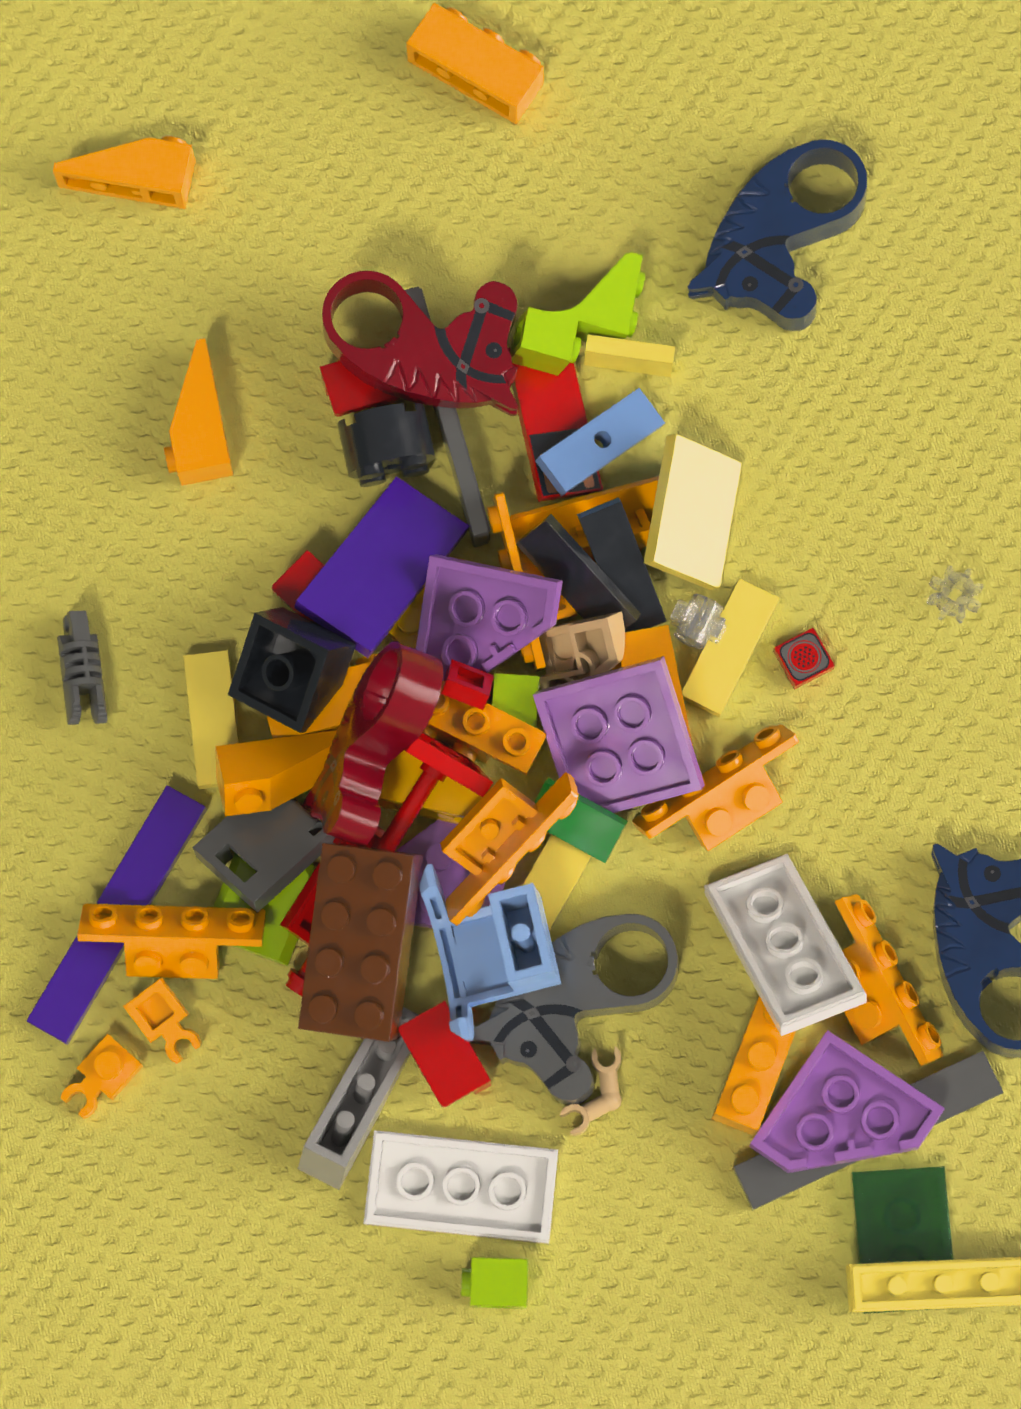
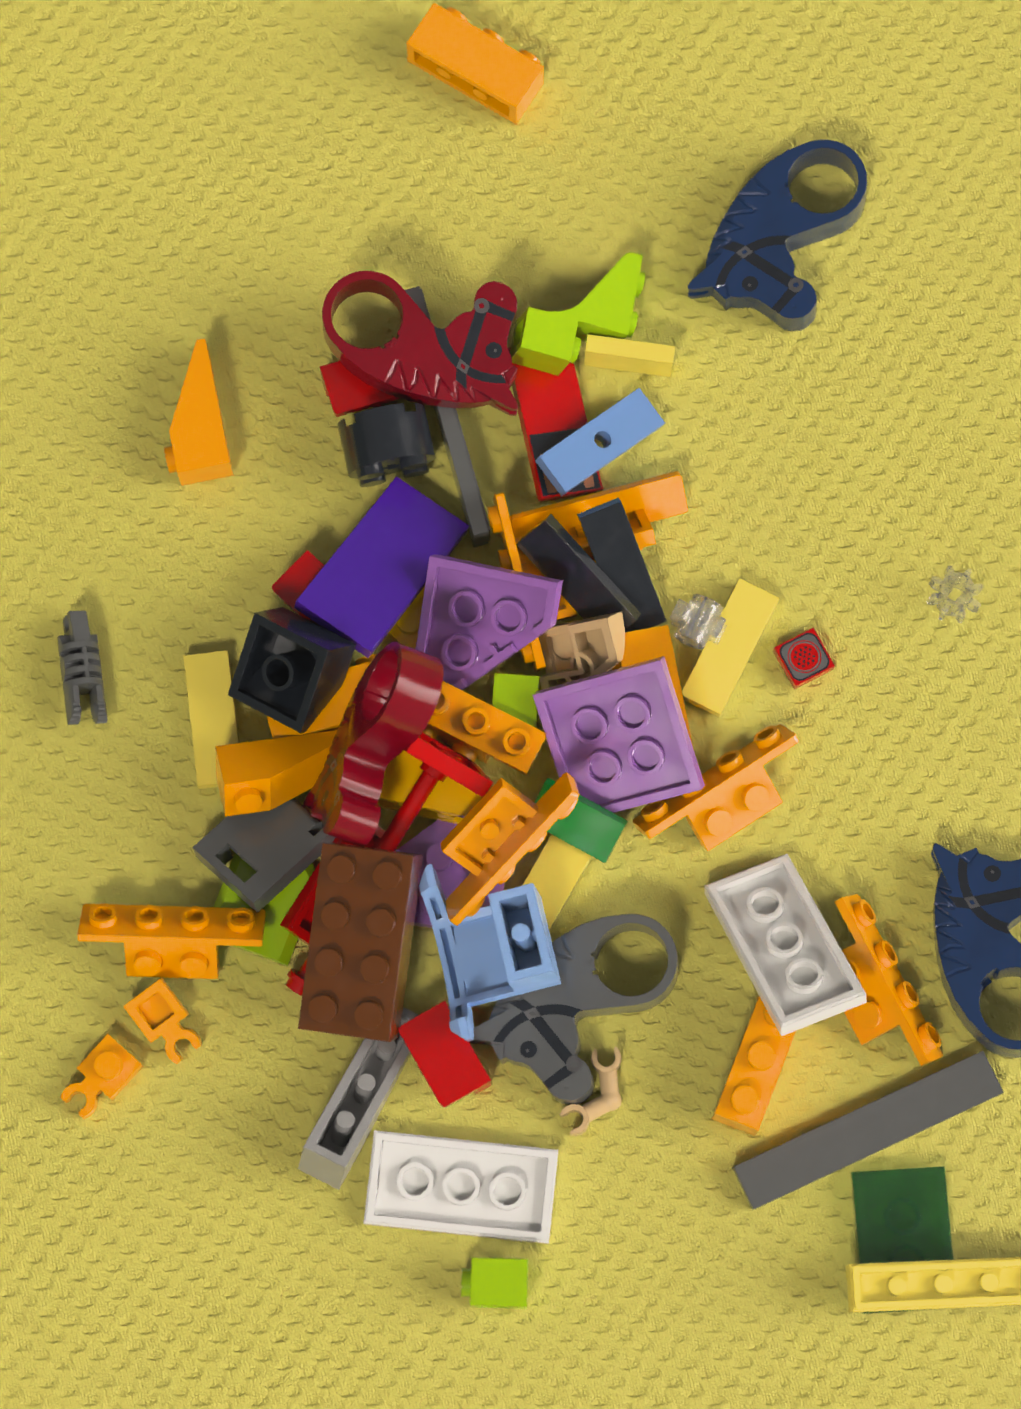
dark purple tile [26,785,207,1045] -> none
light orange slope [53,136,196,209] -> none
red tile [441,659,494,710] -> none
light yellow tile [644,434,742,590] -> none
medium lavender plate [749,1030,945,1173] -> none

